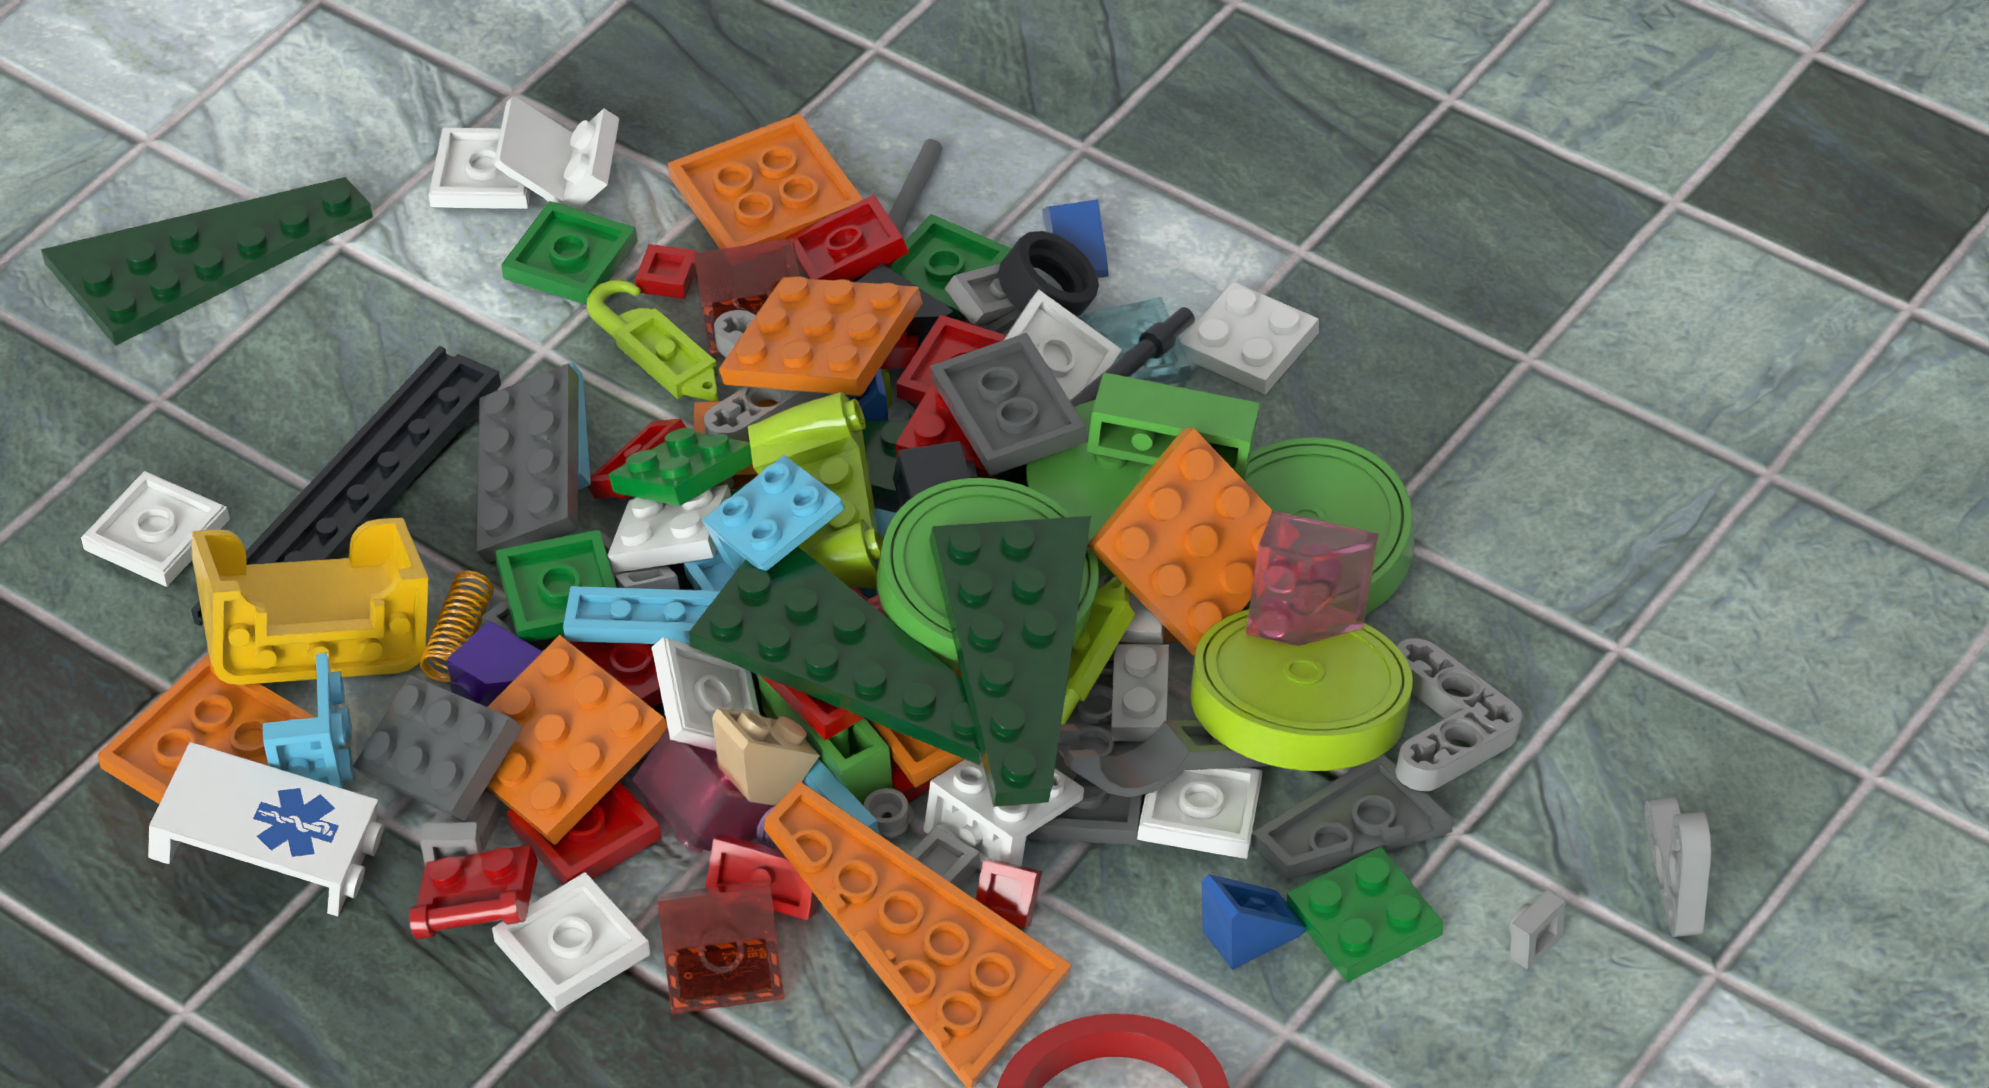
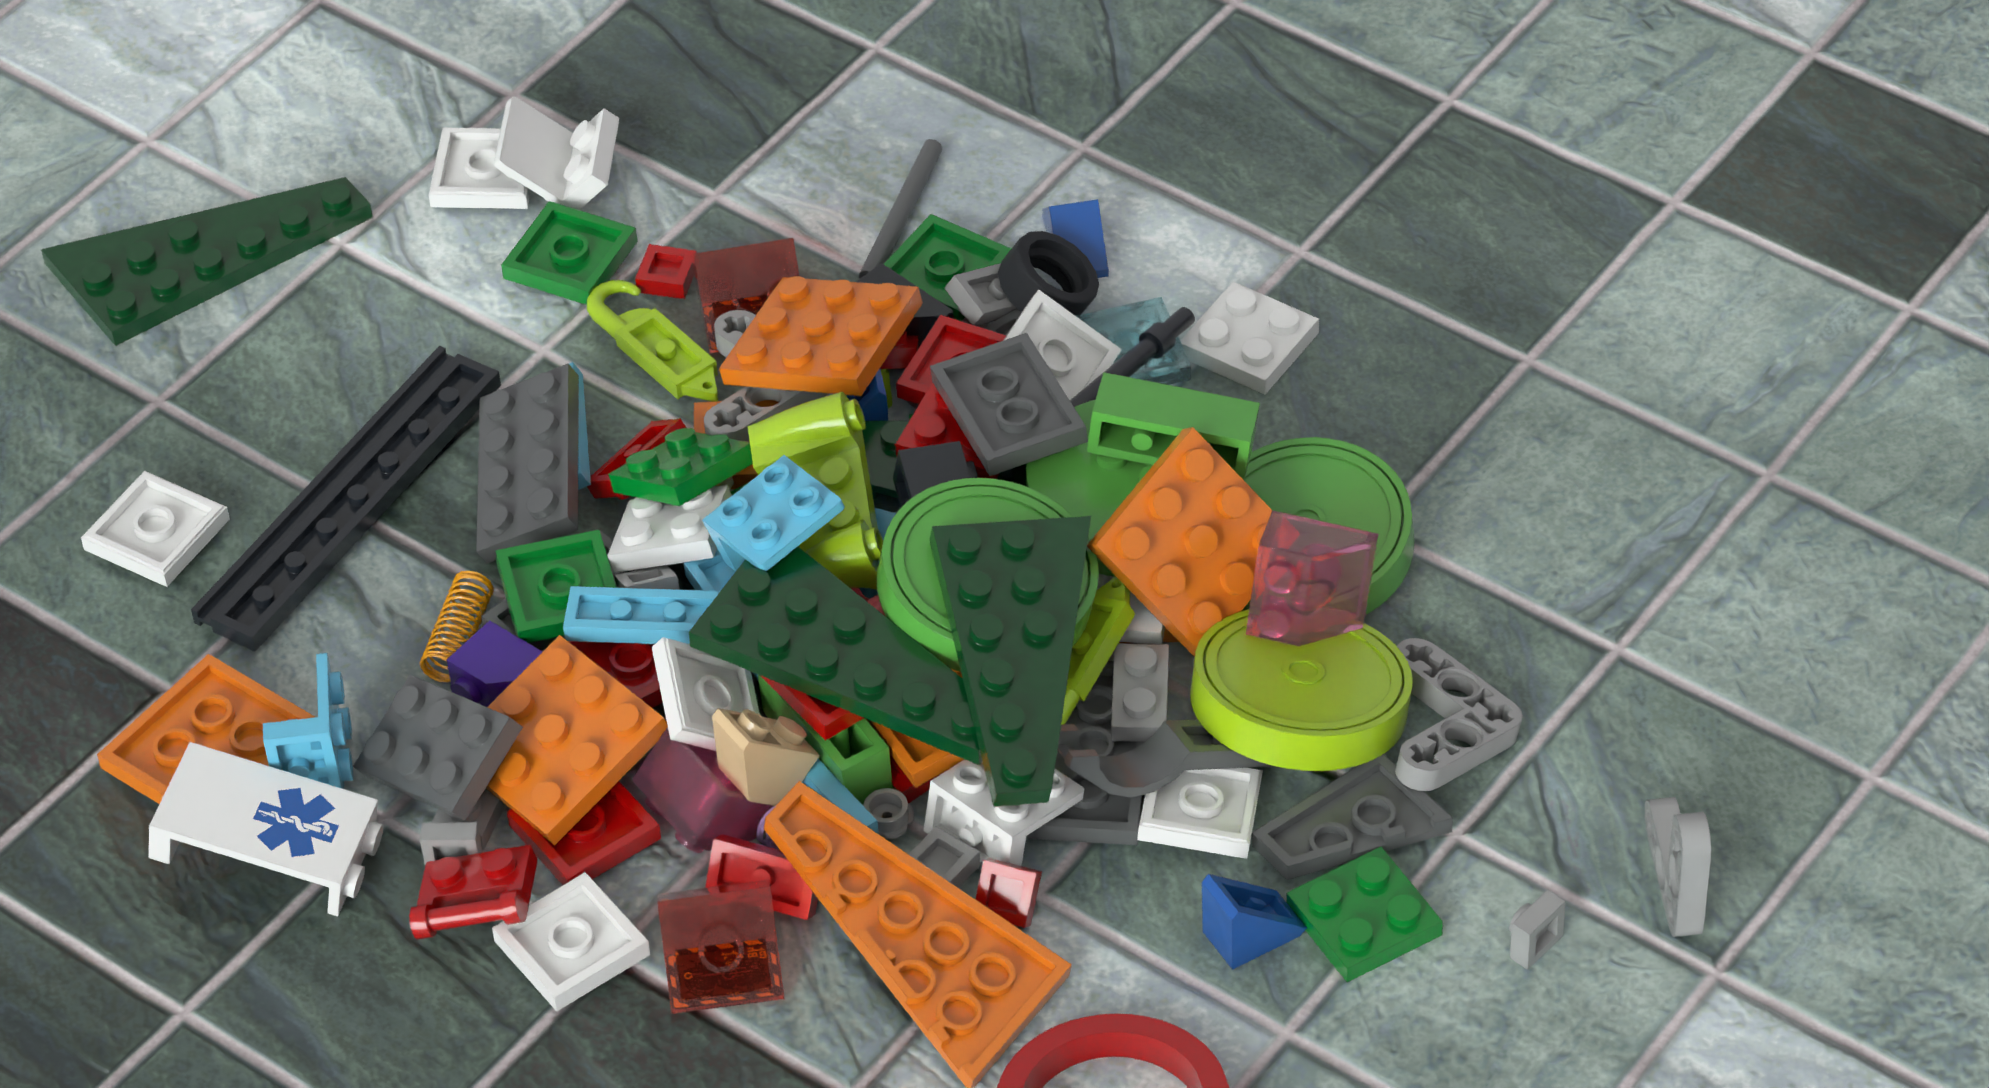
yellow windscreen [192,518,429,685] -> none
orange plate [668,113,863,266] -> none
red plate [786,195,909,282] -> none

